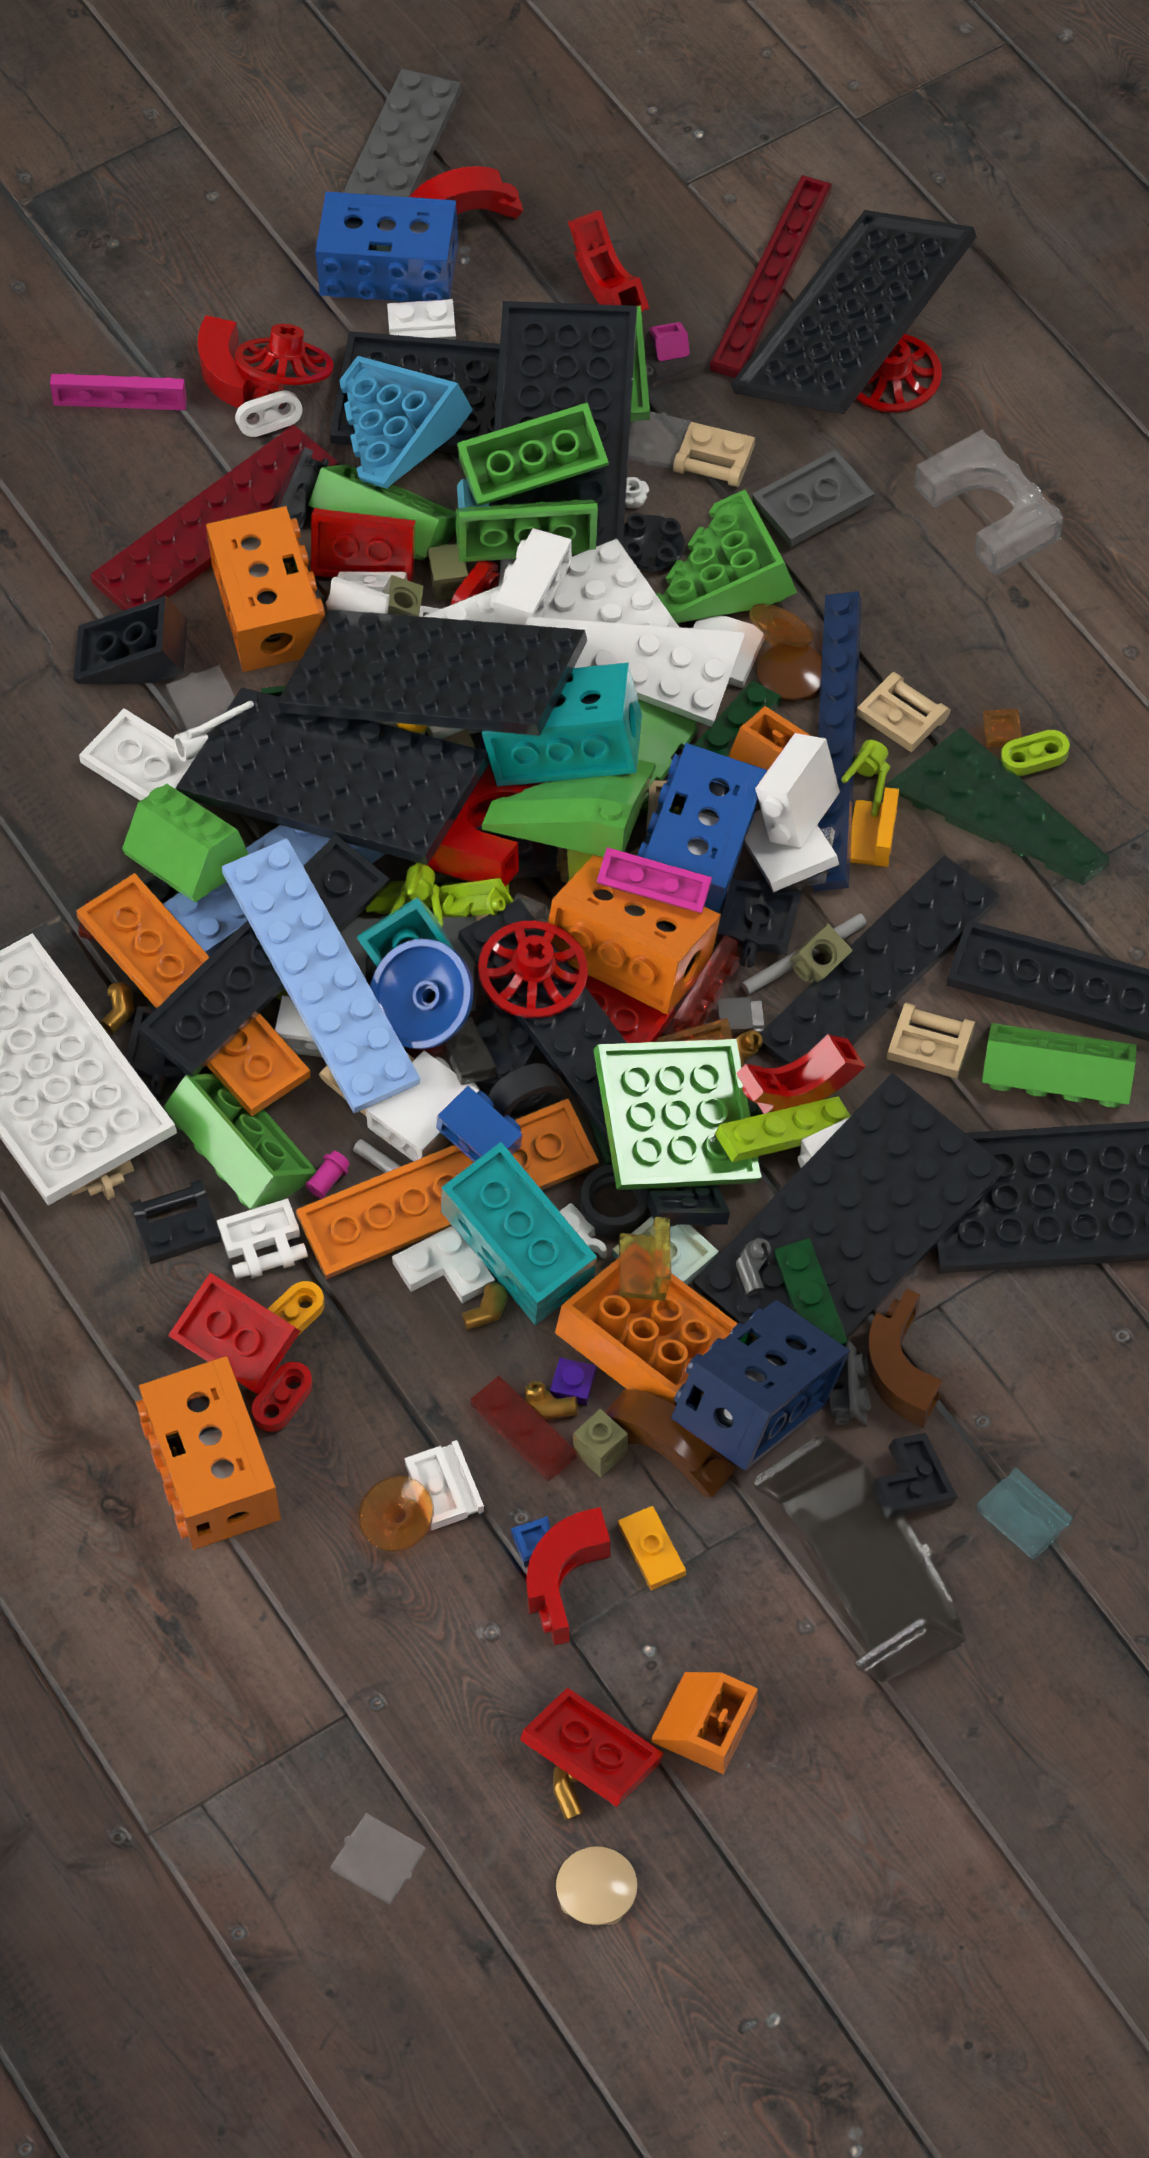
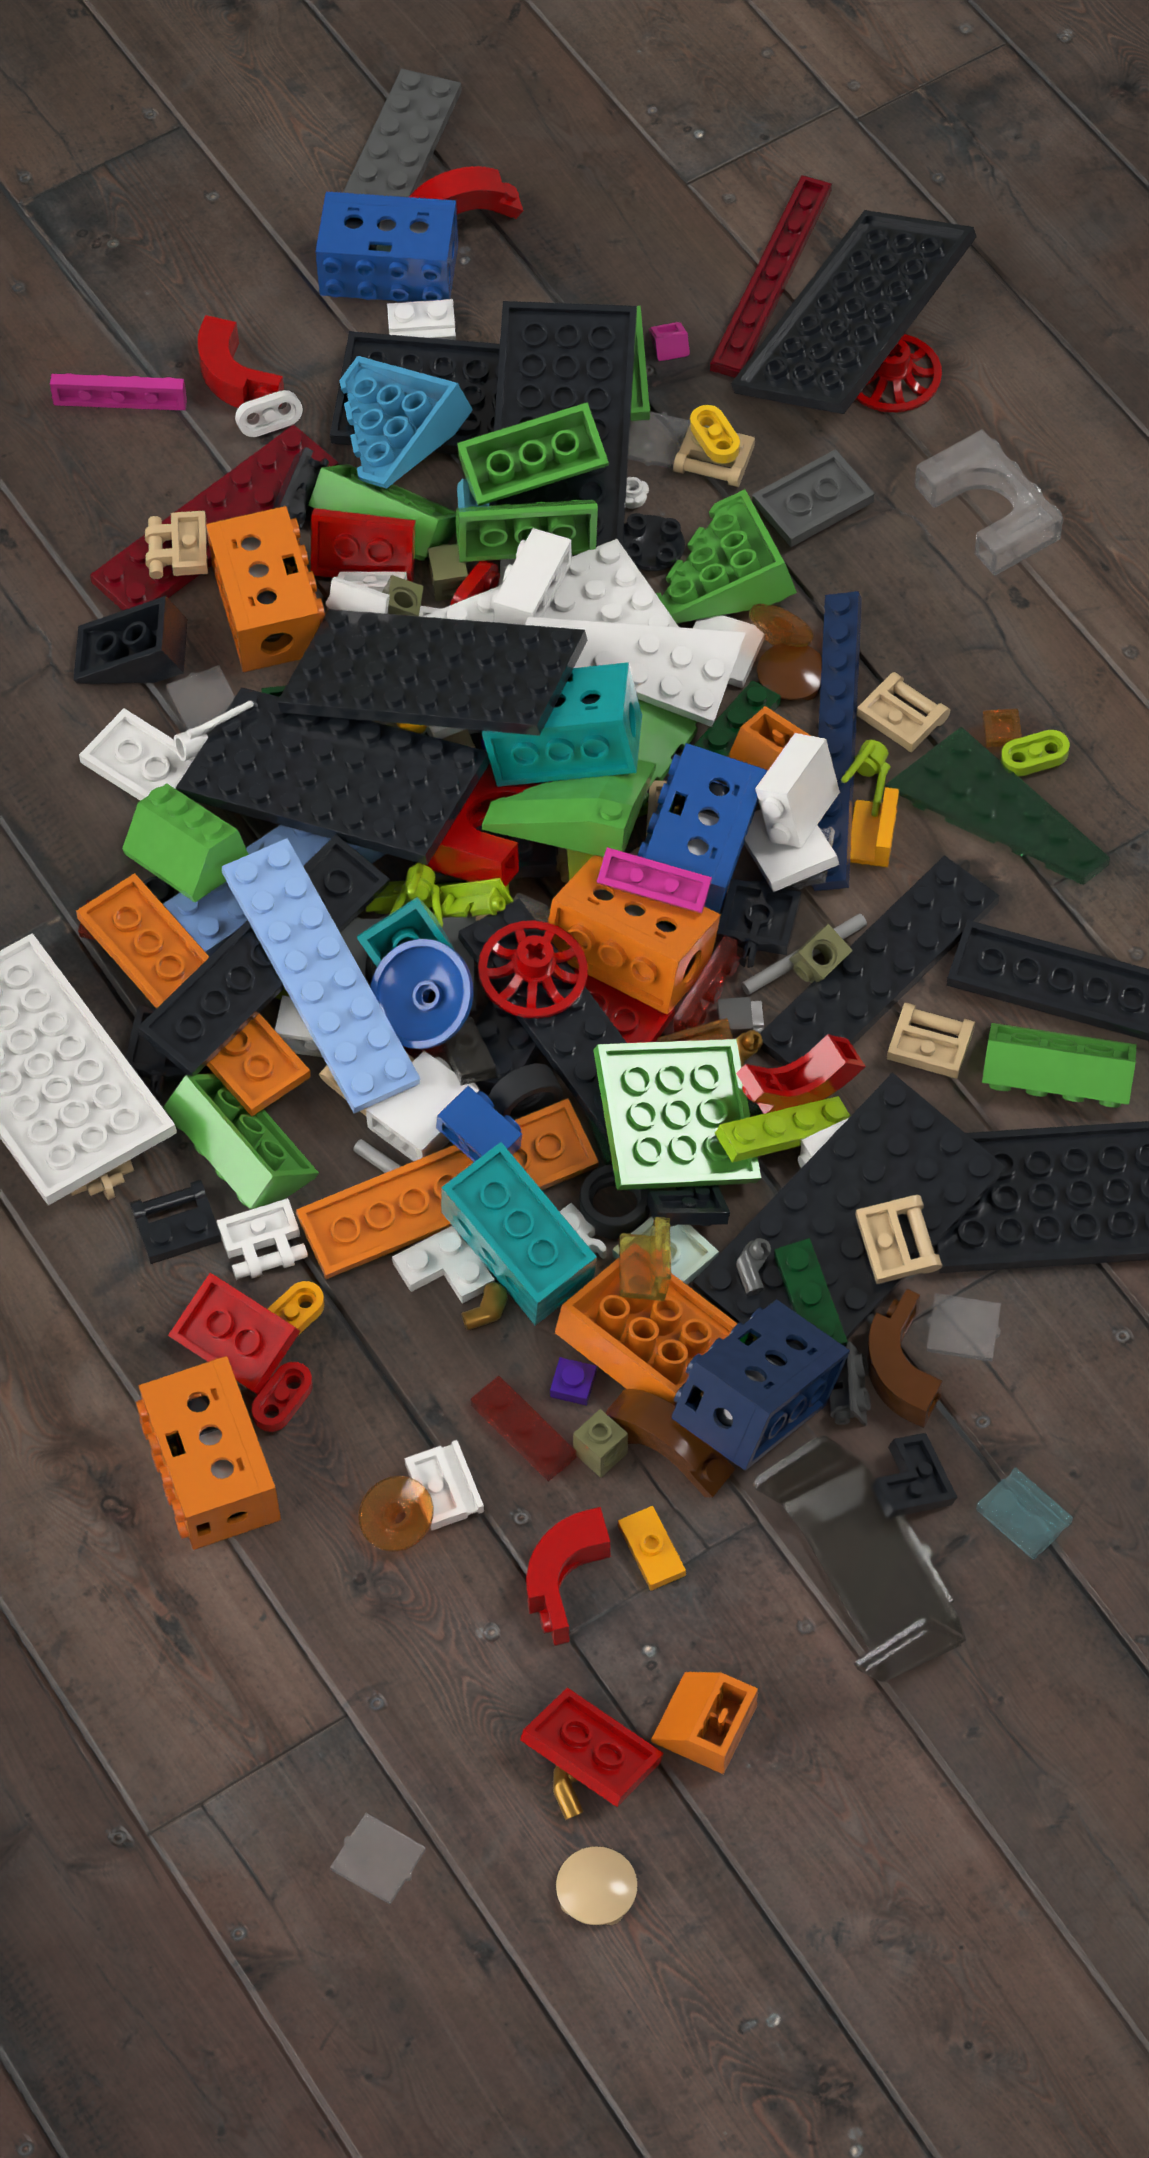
pearl gold arm [100,982,135,1035] -> none
red wheel [234,324,334,385] -> none
dark pink pin [305,1151,350,1199] -> none
blue tile [511,1516,550,1567] -> none
pearl gold arm [525,1381,579,1419] -> none
red arch [568,210,650,312] -> none
none -> tan plate [145,511,208,579]
none -> yellow plate [690,405,740,464]
none -> tan plate [855,1195,942,1284]
none -> clear piece [926,1293,1001,1362]

